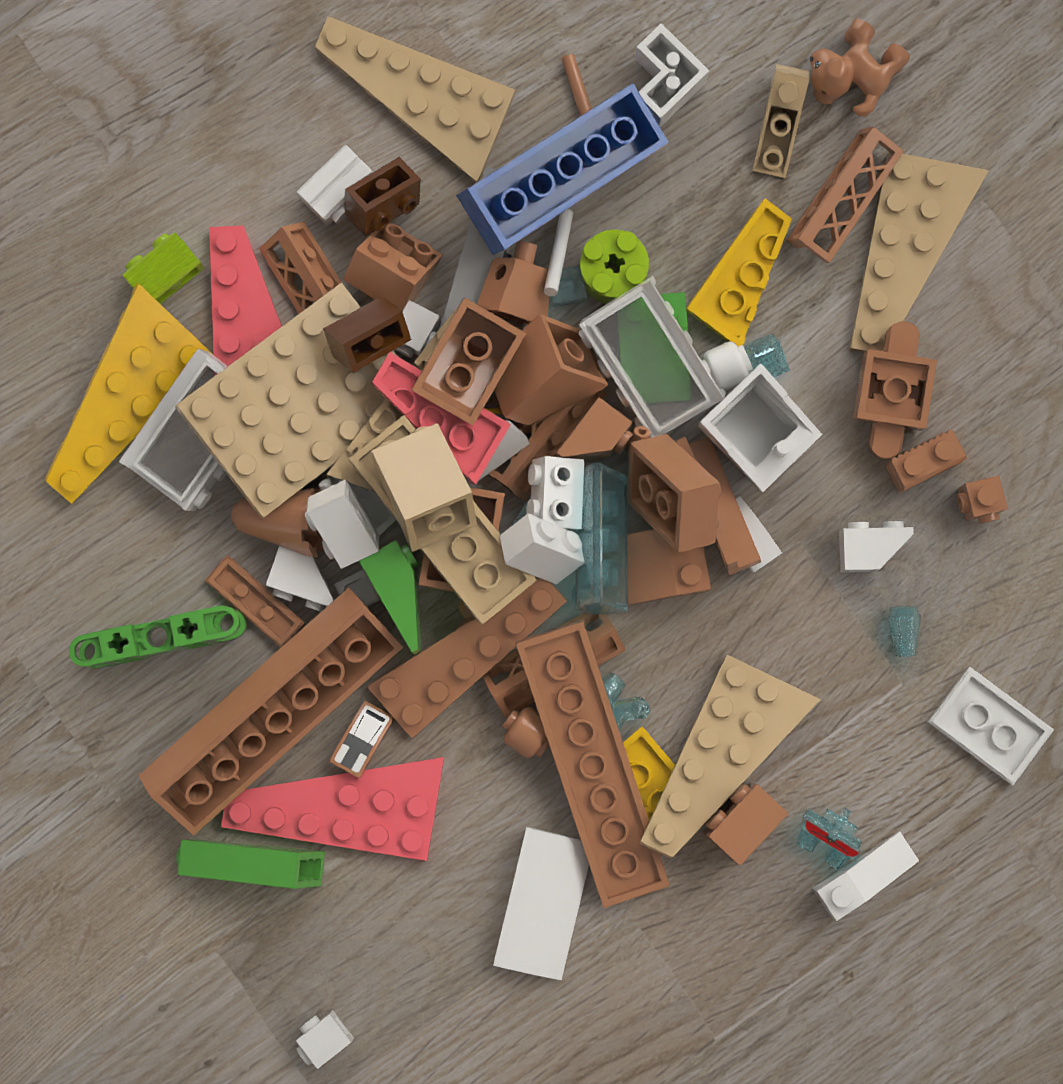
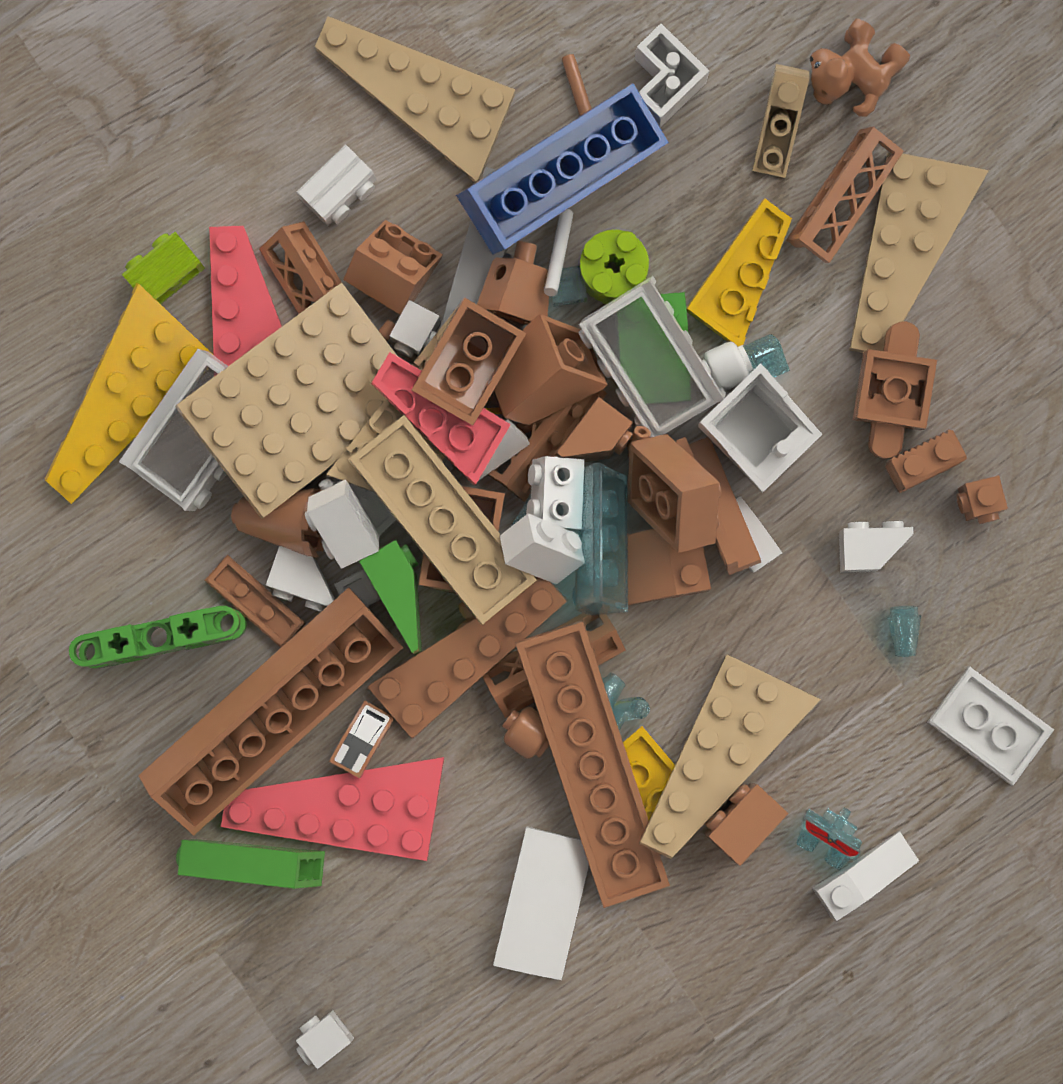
reddish brown brick [323,296,412,373] -> none
reddish brown brick [345,157,421,237] -> none
tan slope [372,423,477,552] -> none

